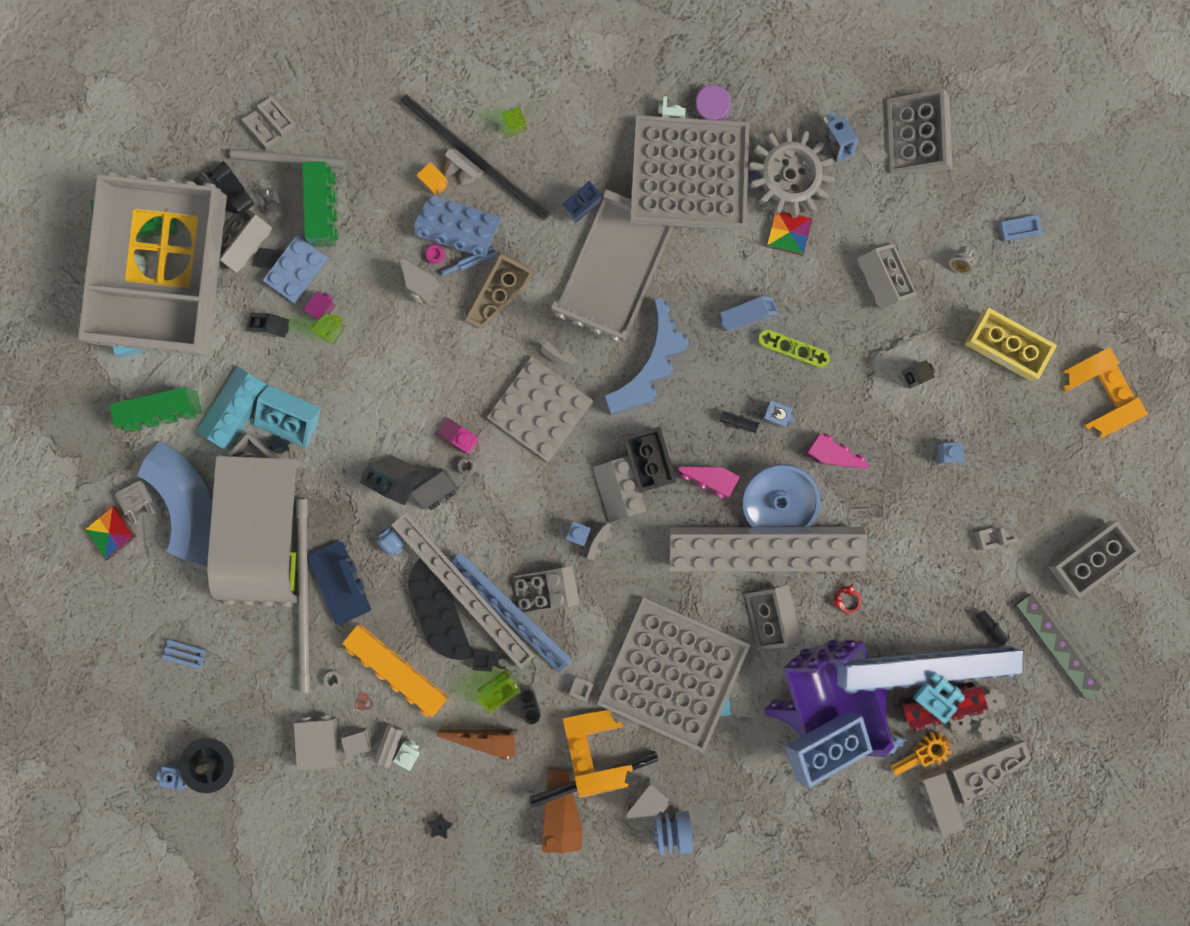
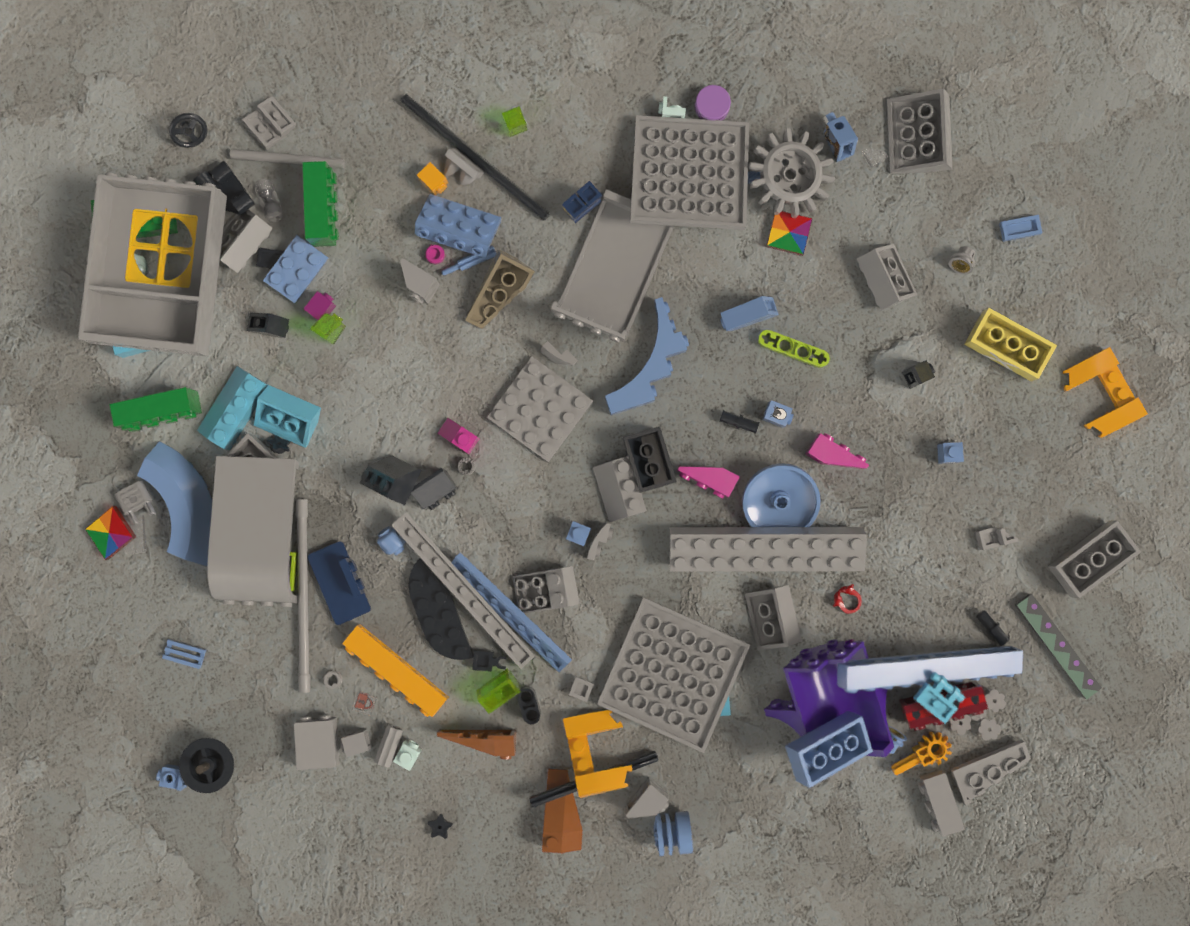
none -> black piece [169,113,208,148]

